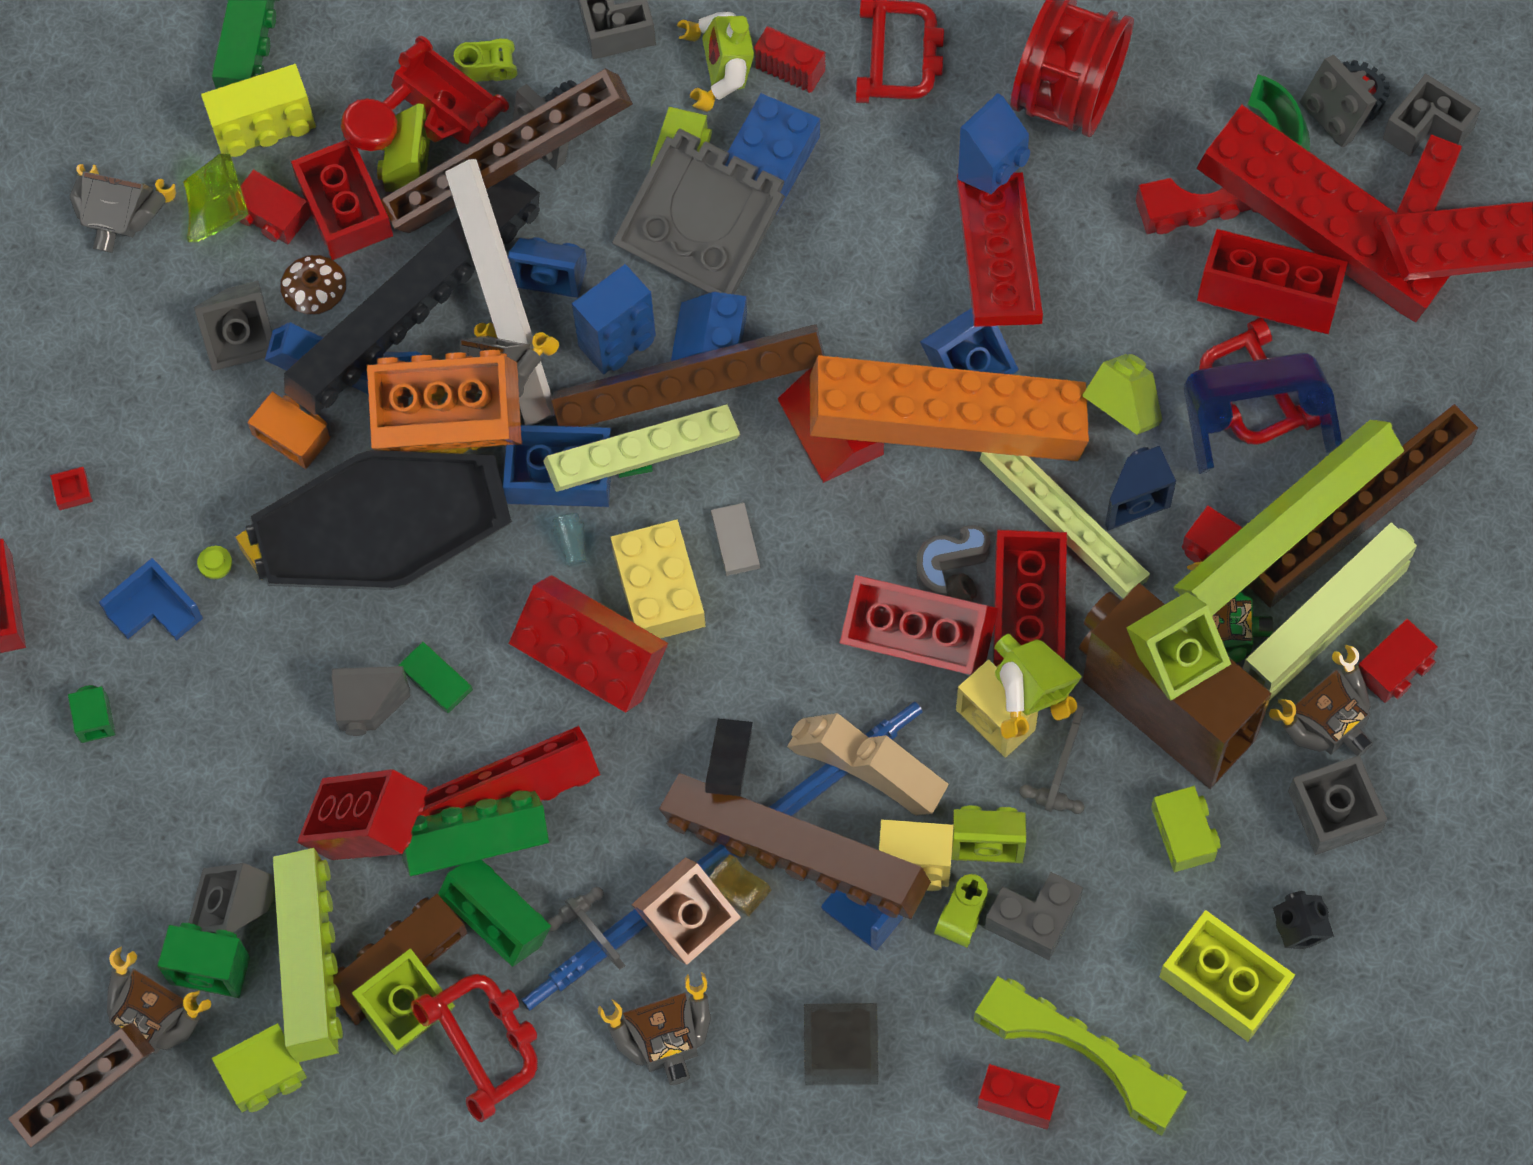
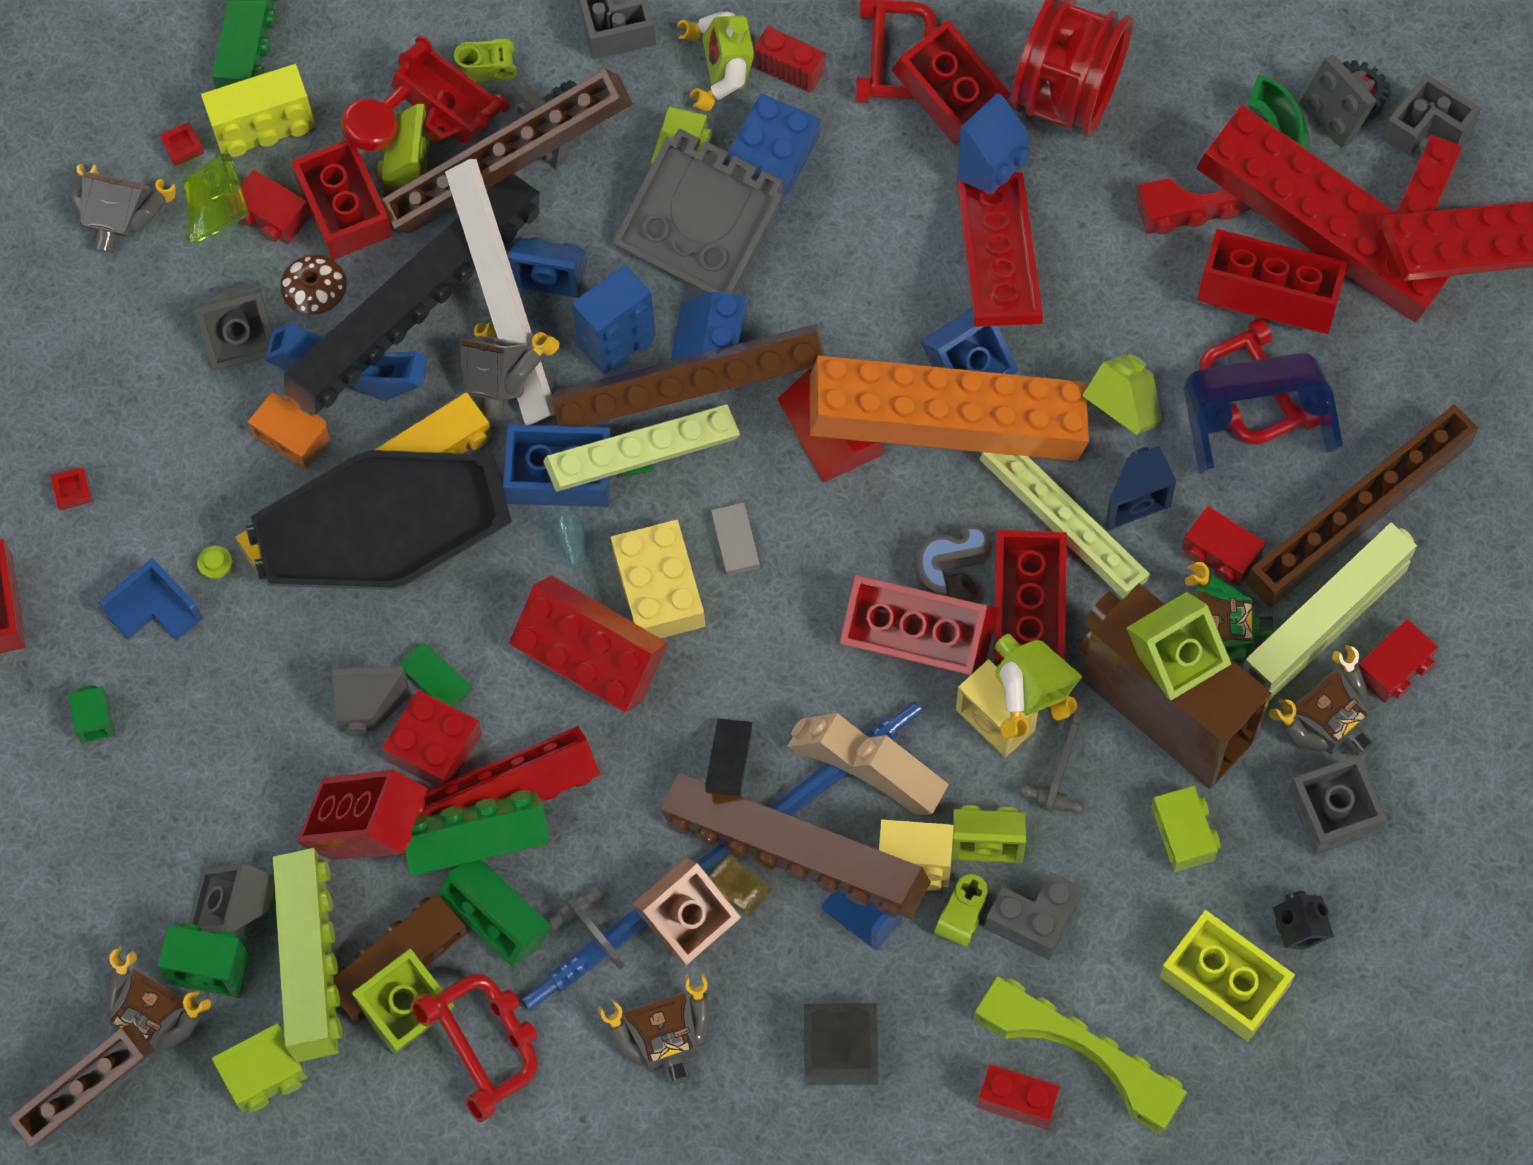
orange brick [367,350,522,452] -> none
lime tile [1173,420,1404,616] -> none
none -> red plate [160,122,204,166]
none -> red brick [382,690,482,787]
none -> red brick [891,20,1011,145]

